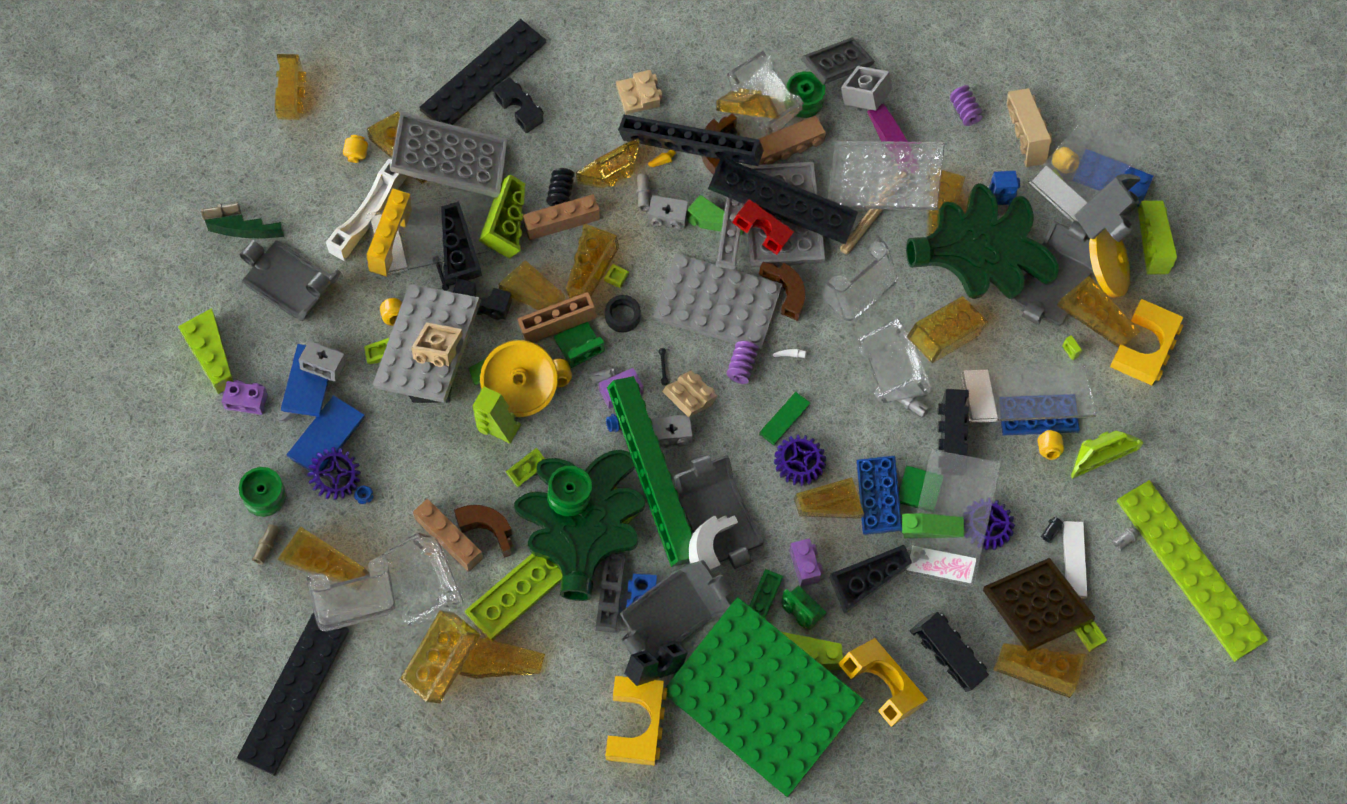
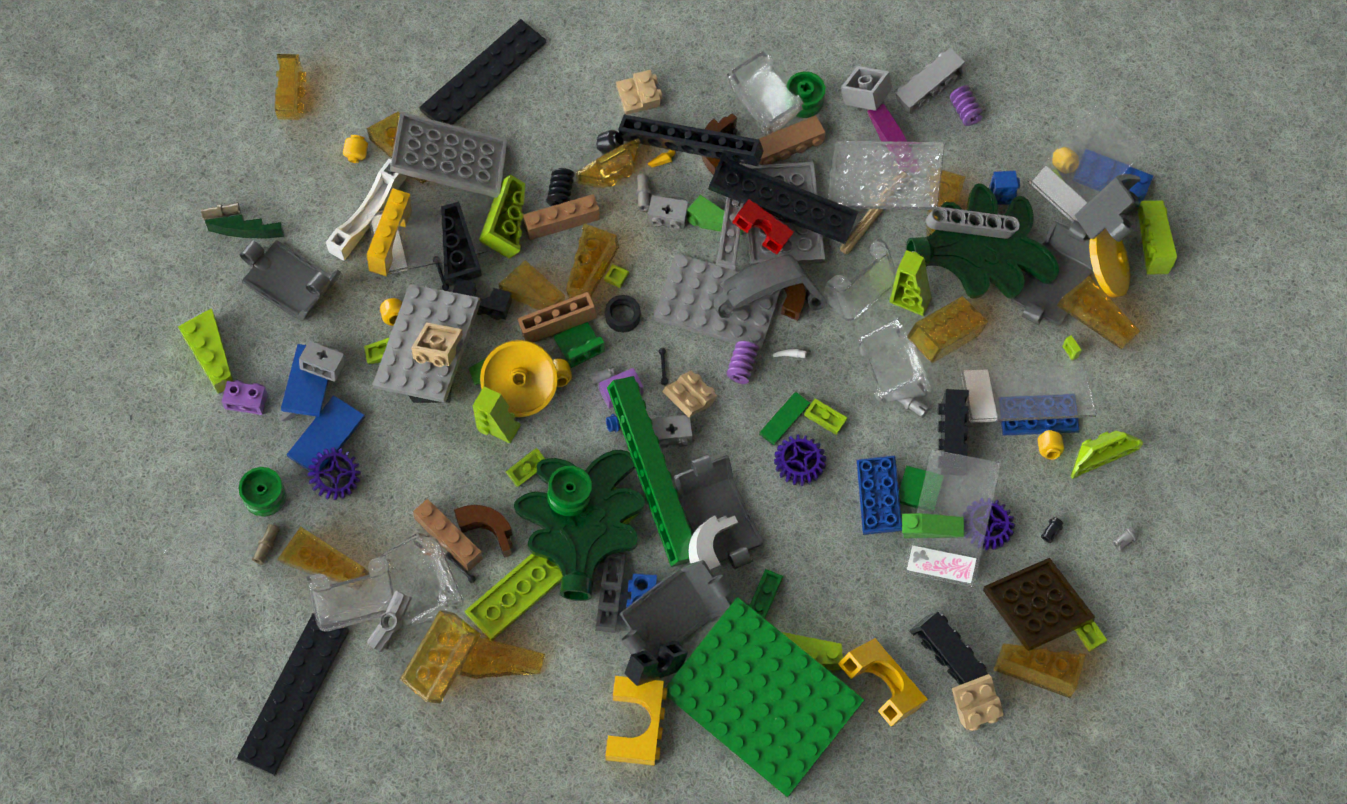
blue plate [354,485,373,504] -> none
black arch [493,77,544,134] -> none
clear yellow wedge [716,88,780,119] -> none
green bracket [781,585,827,630] -> none
medium lavender brick [789,538,823,587] -> none
clear yellow wedge [794,477,864,519] -> none
dark grey tile [801,37,875,85] -> none
black wedge [829,545,912,614] -> none
tan wedge [1007,88,1052,167] -> none
white tile [1063,521,1087,599] -> none
yellow arch [1110,299,1184,386] -> none
lime plate [1117,480,1268,662] -> none
none -> light grey piece [367,590,412,652]
none -> black hinge [445,552,476,583]
none -> black head [596,130,624,155]
none -> dark grey panel [713,254,826,318]
none -> lime plate [804,399,847,435]
none -> lime wedge [889,250,932,316]
none -> light grey wedge [896,48,966,114]
none -> light grey beam [926,207,1020,239]
none -> tan plate [952,674,1004,731]

